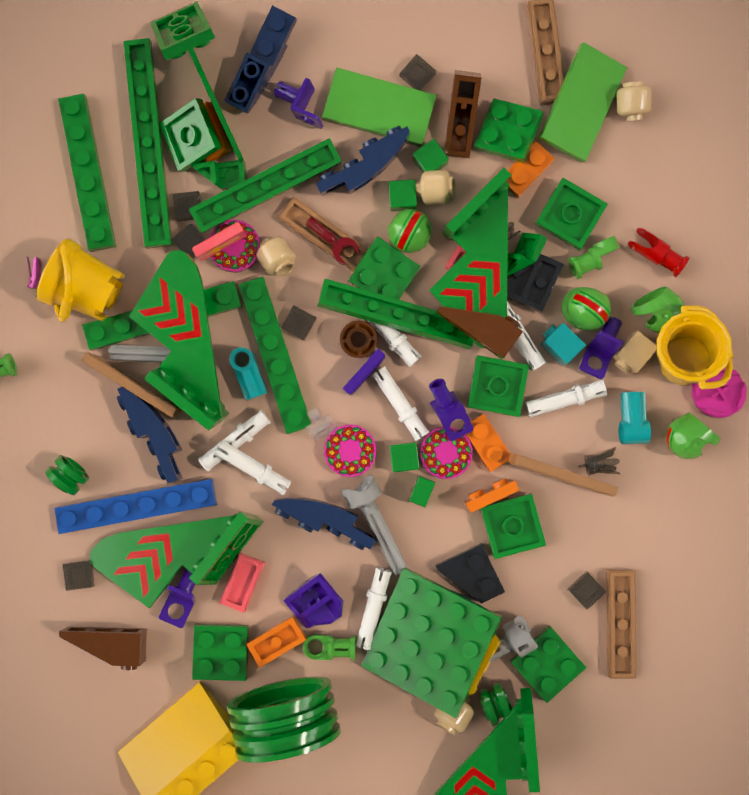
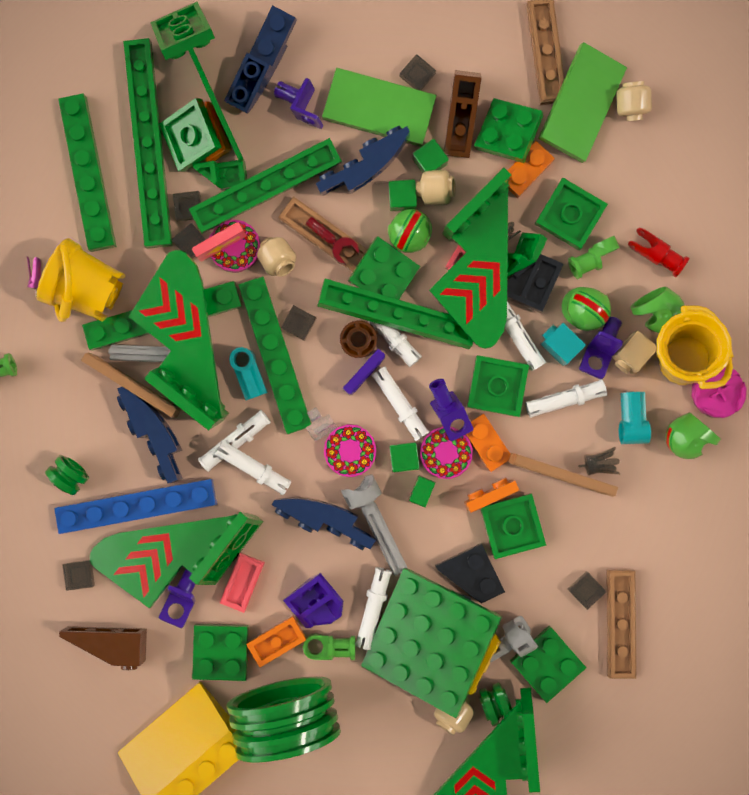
reddish brown slope [435,306,523,359] -> none

